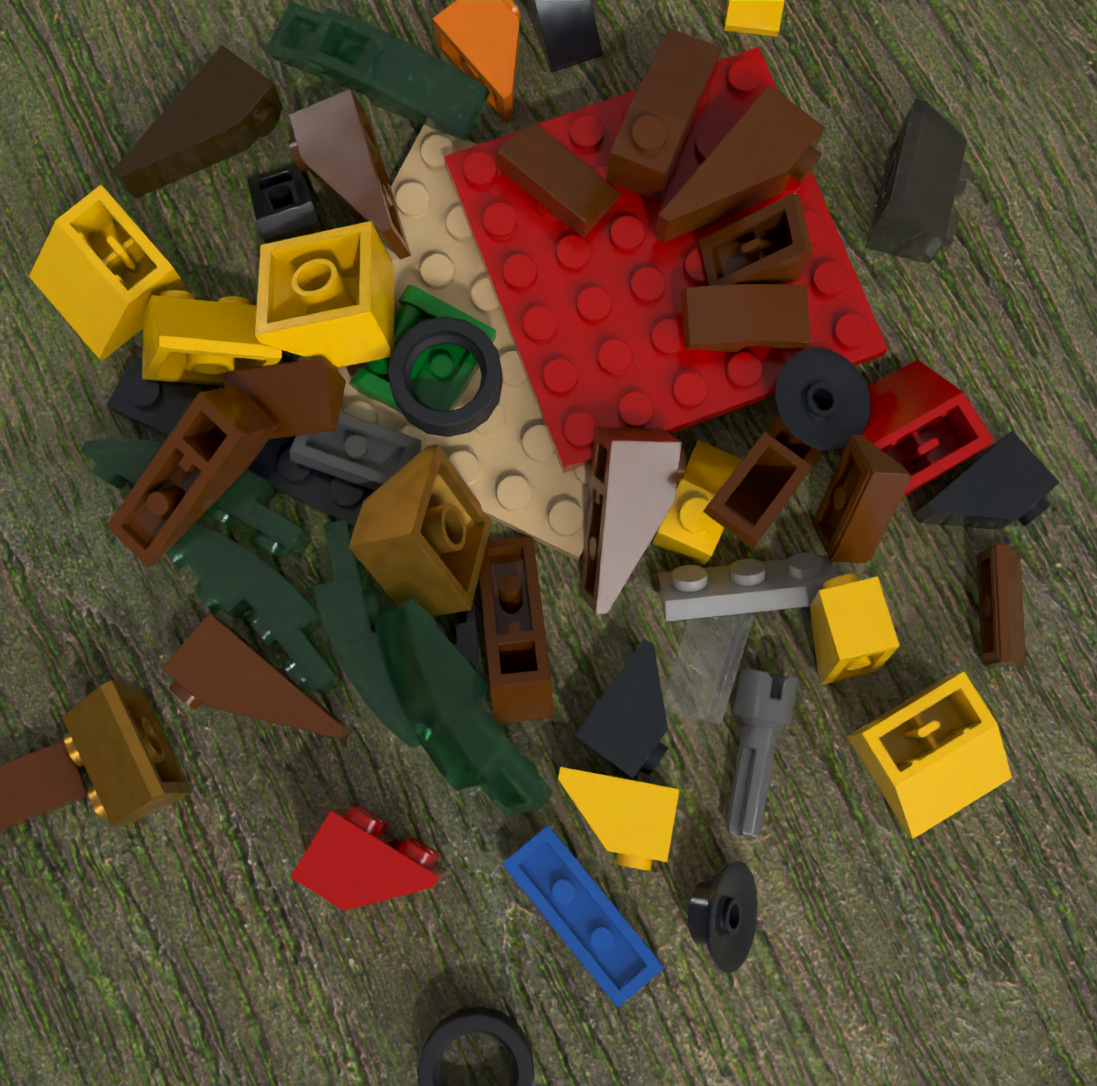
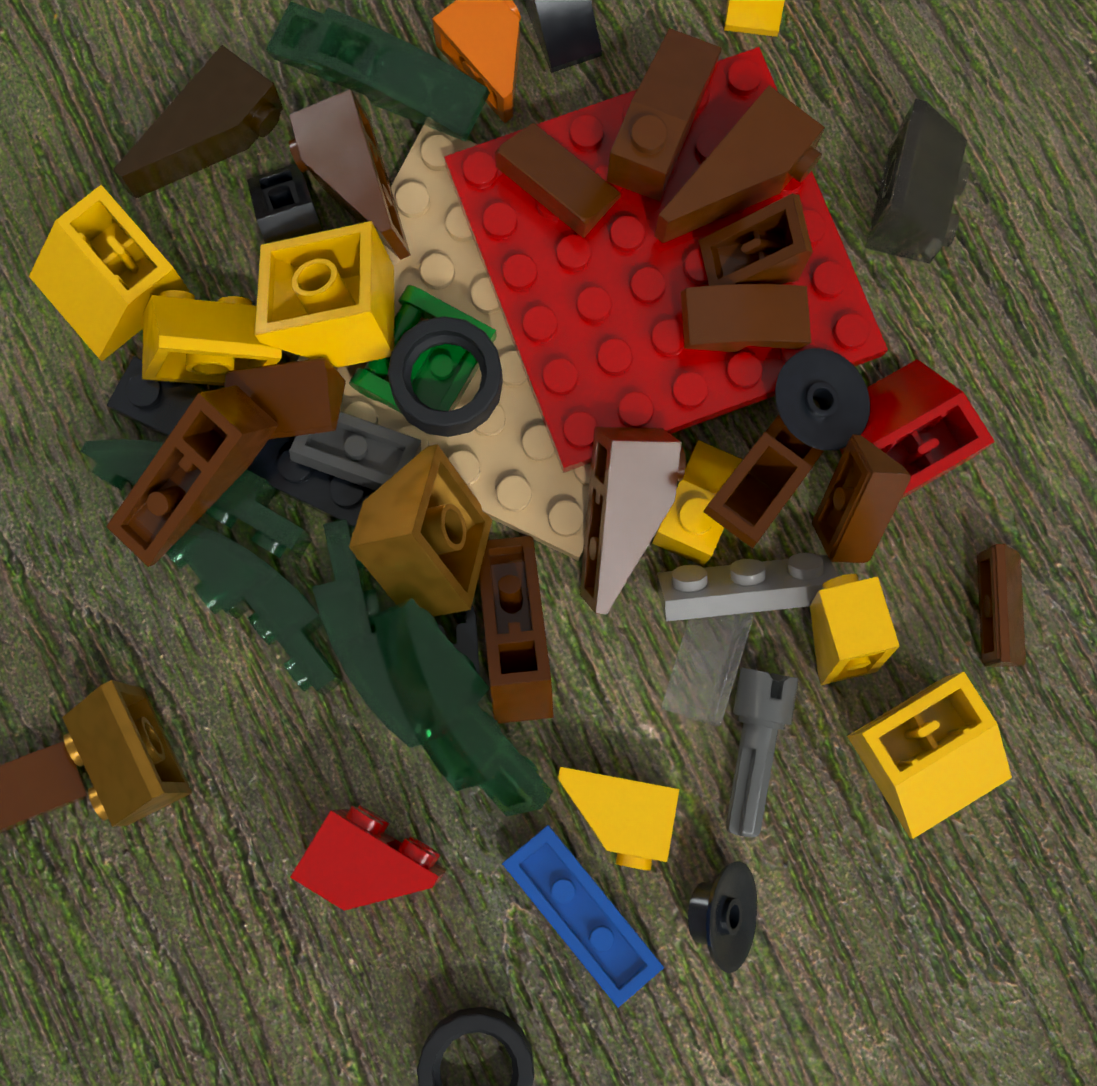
reddish brown slope [162,613,352,740] -> none
black slope [573,638,668,779] -> none
black slope [912,431,1060,530] -> none

